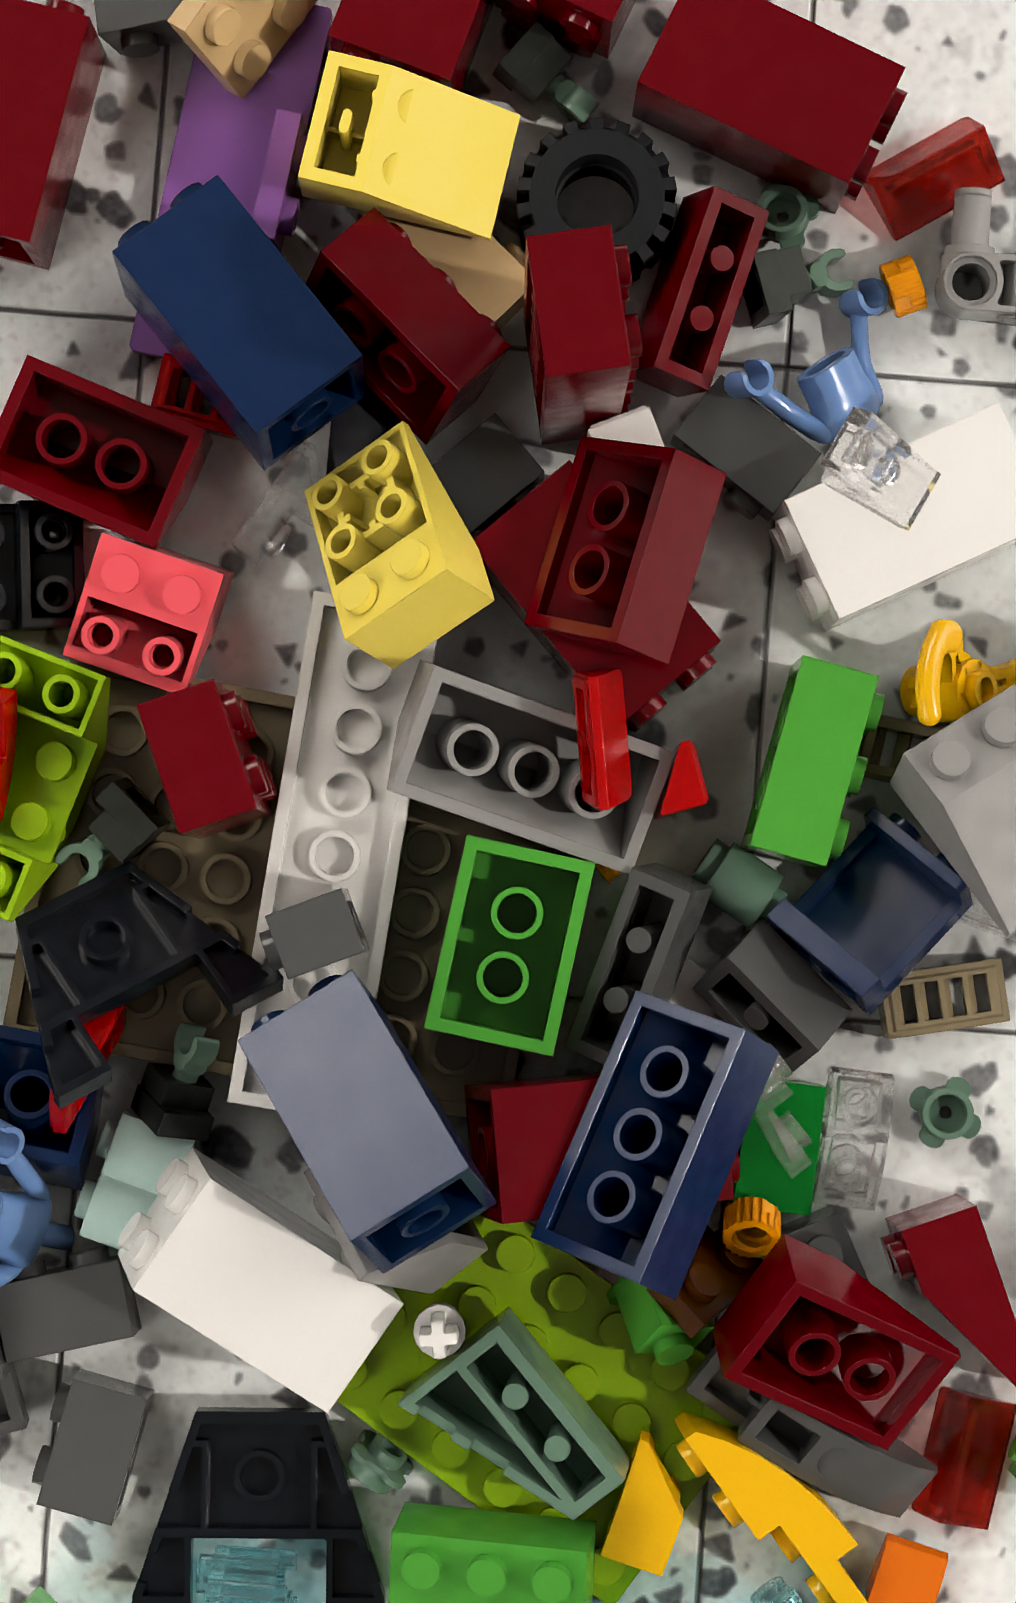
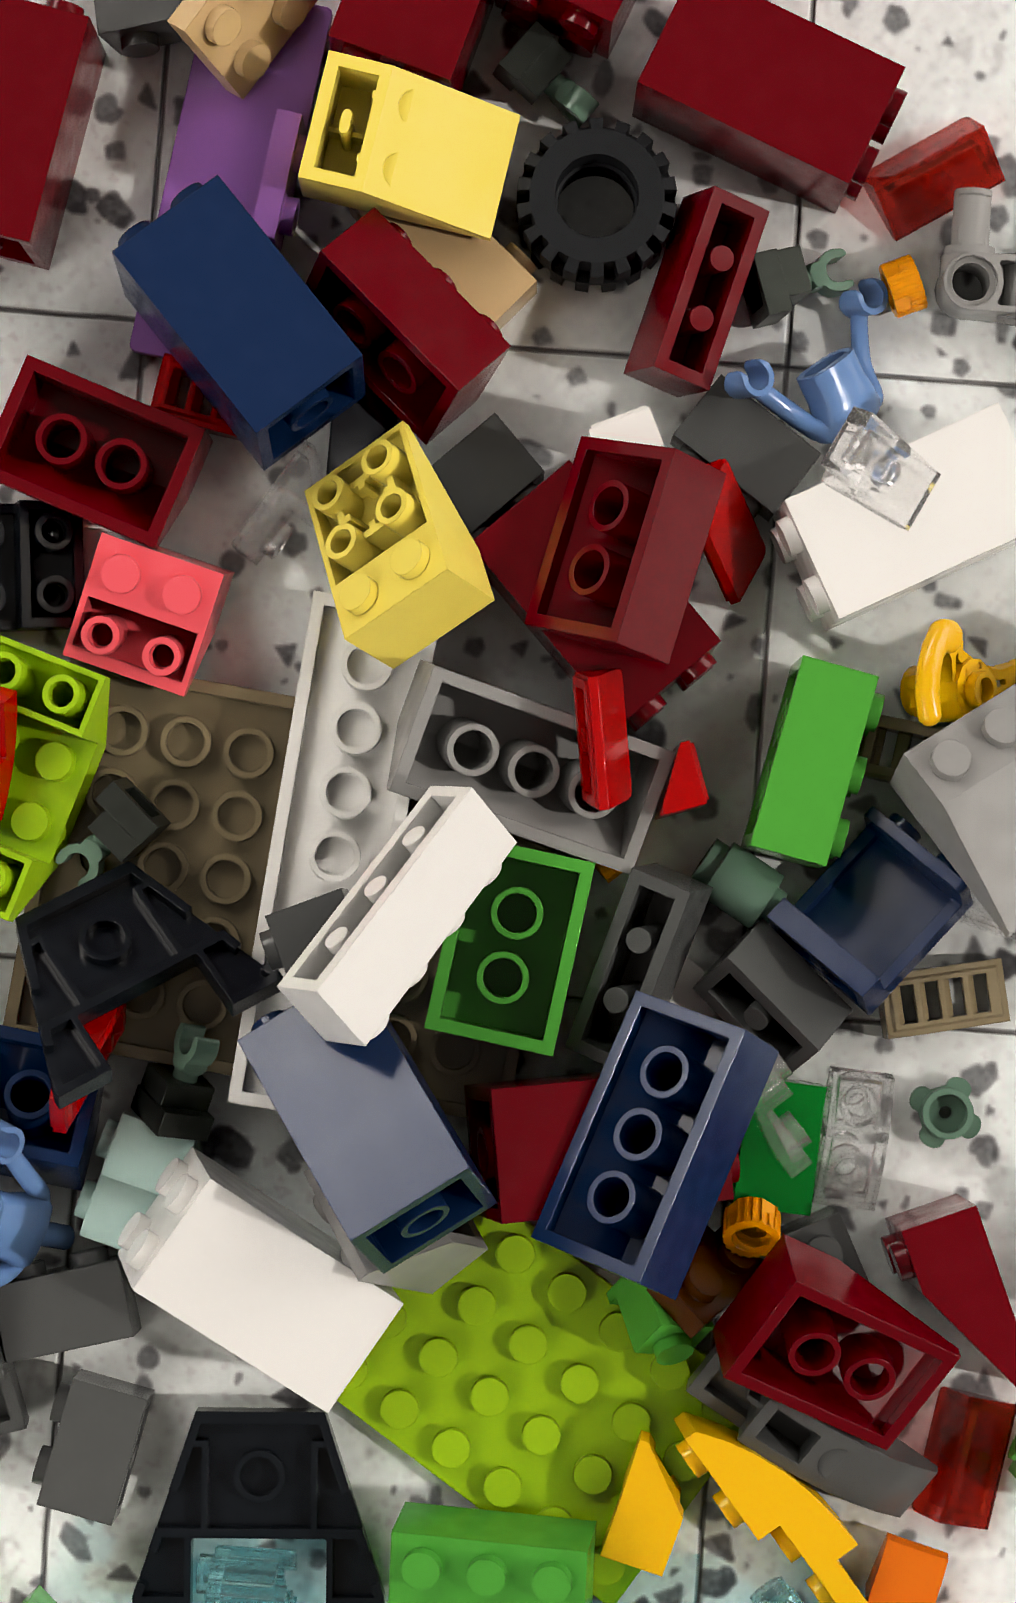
dark red brick [136,679,278,839] -> none
sand green plate [348,1429,413,1494] -> none
sand green wedge [397,1306,631,1520] -> none
white axle [413,1302,466,1359] -> none
dark red brick [523,224,642,445] -> none
sand green plate [757,183,820,249] -> none
none -> white brick [276,786,517,1046]
none -> red slope [703,459,766,605]

